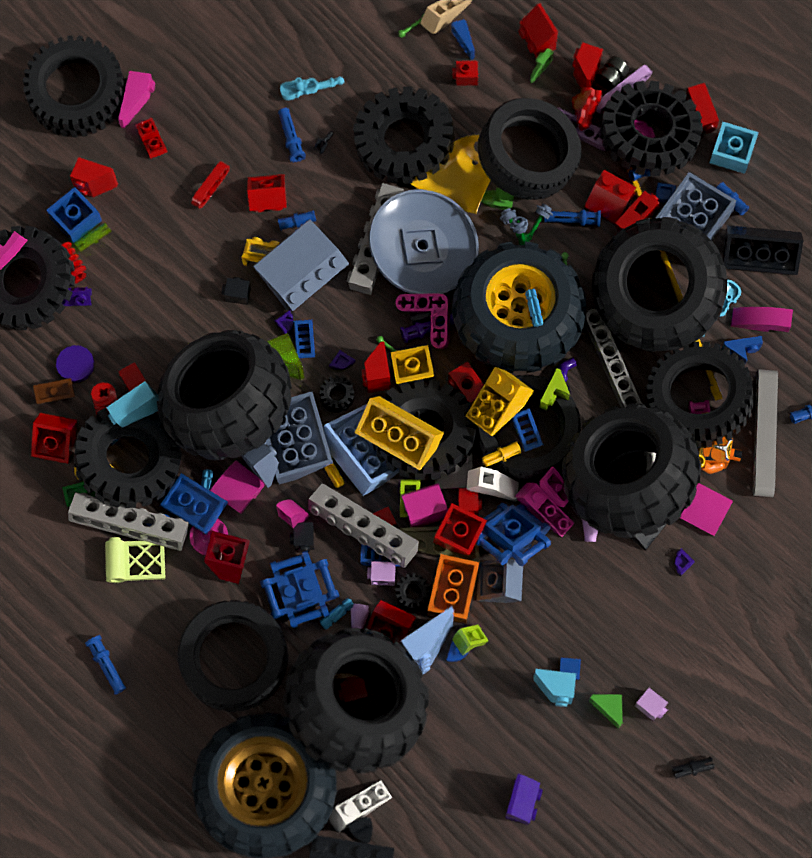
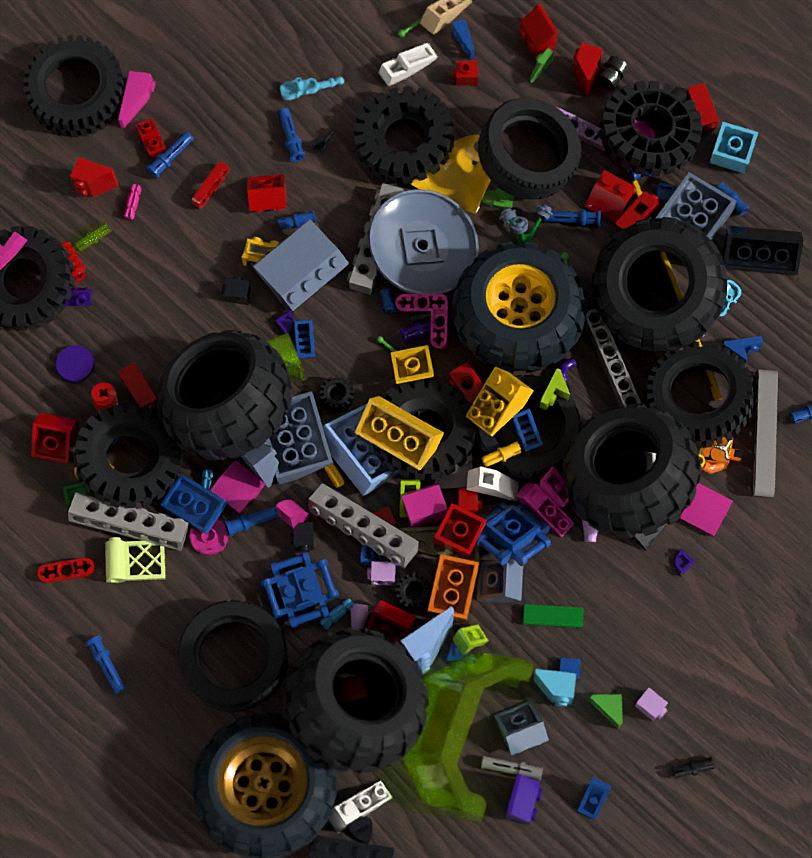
reddish brown plate [33,378,75,404] -> none
blue brick [46,187,102,244] -> none
medium azure slope [106,381,159,428] -> none
dark red slope [204,531,250,584] -> none
dark purple tile [329,350,356,370] -> none
red slope [361,341,391,393] -> none
dark azure axle [525,289,543,327] -> none
red rock [572,87,602,131] -> none
lavender beam [596,65,652,115] -> none
dark pink bush [688,400,710,414] -> none
dark pink slope [731,307,793,332] -> none
none -> red beam [37,558,95,584]
none -> dark pink axle [124,184,141,220]
none -> blue pin [146,131,194,179]
none -> blue pin [225,506,279,537]
none -> white slope [379,43,437,86]
none -> blue pin [379,289,396,314]
none -> clear neon green windscreen [402,653,535,824]
none -> light grey pin [481,756,543,780]
none -> sand blue slope [494,700,549,755]
none -> green tile [523,604,583,628]
none -> blue slope [577,777,611,820]

